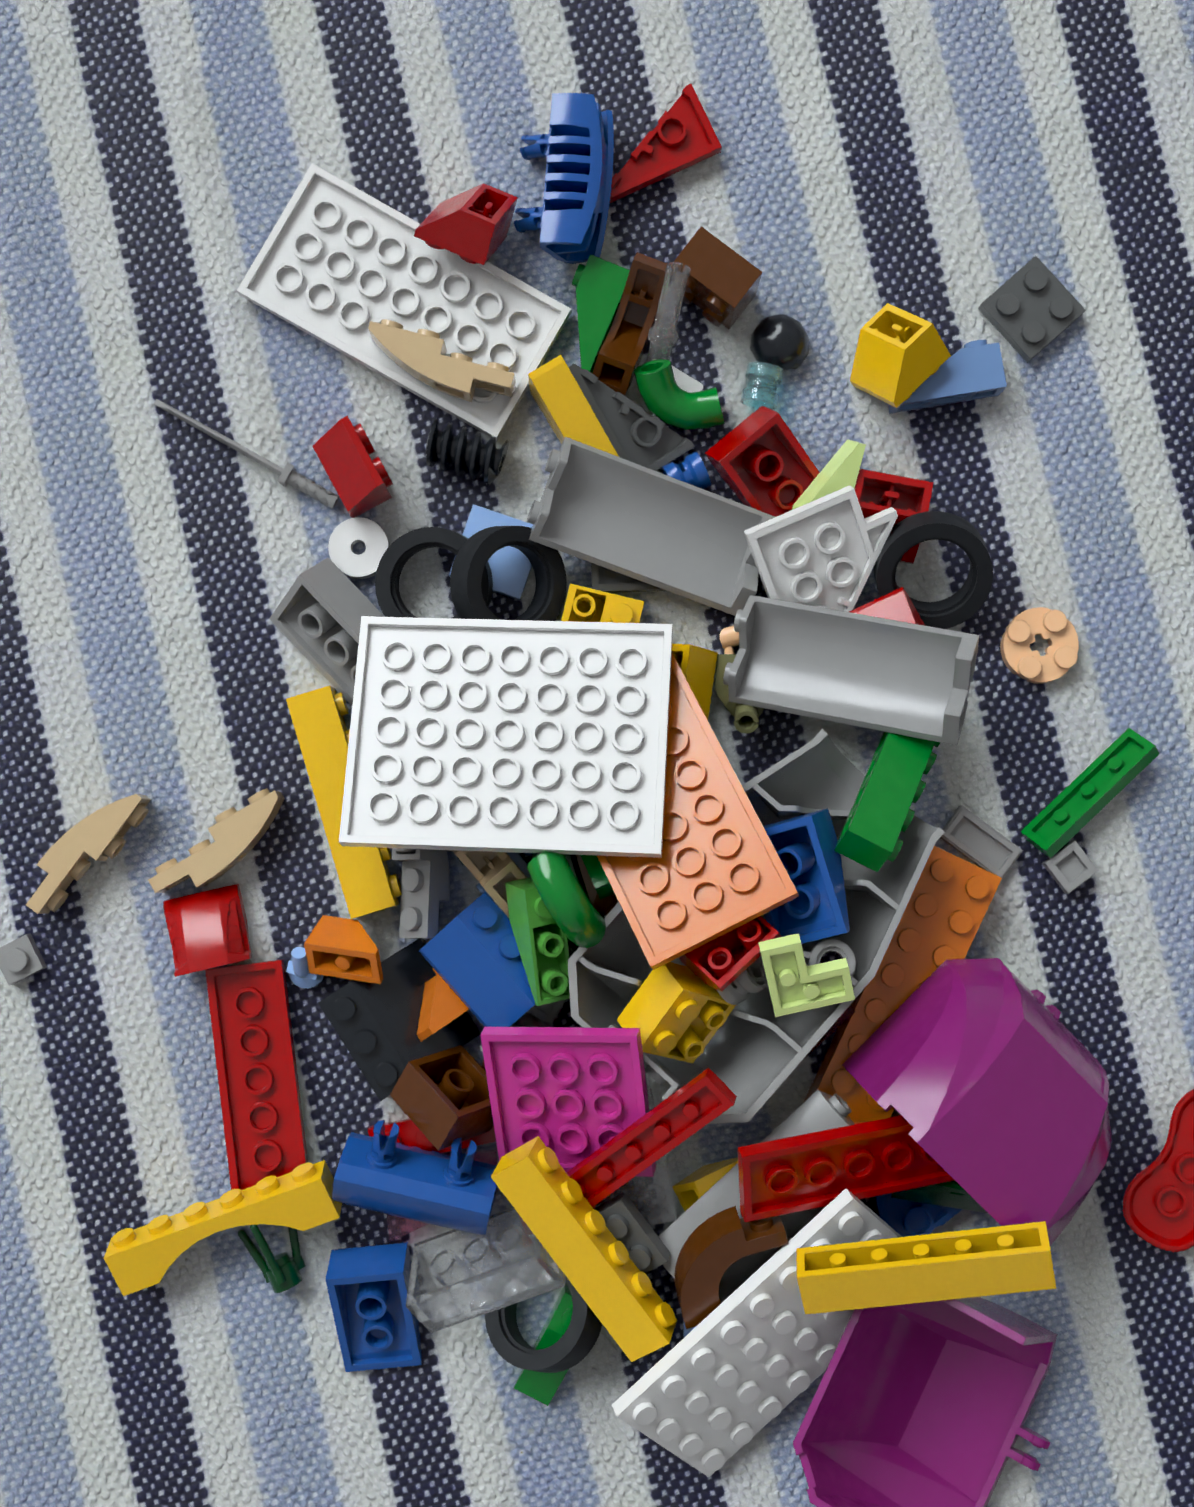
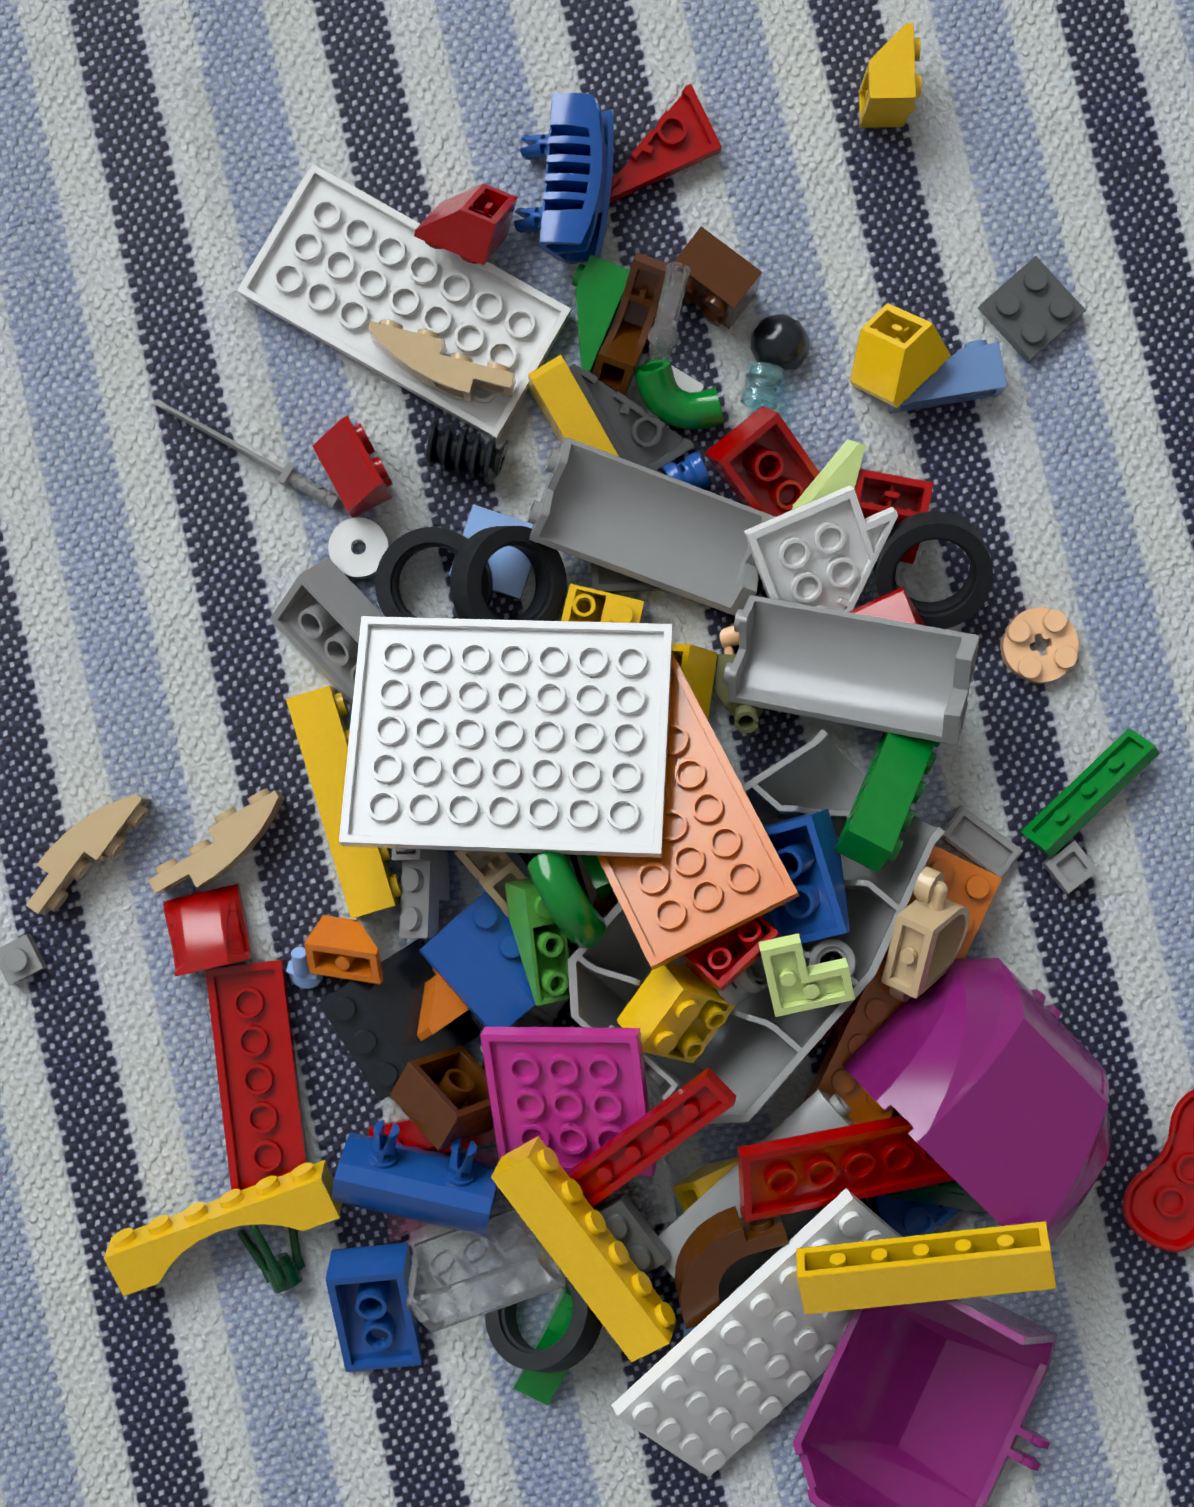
none -> yellow slope [858,23,922,128]
none -> tan piece [881,866,969,1002]

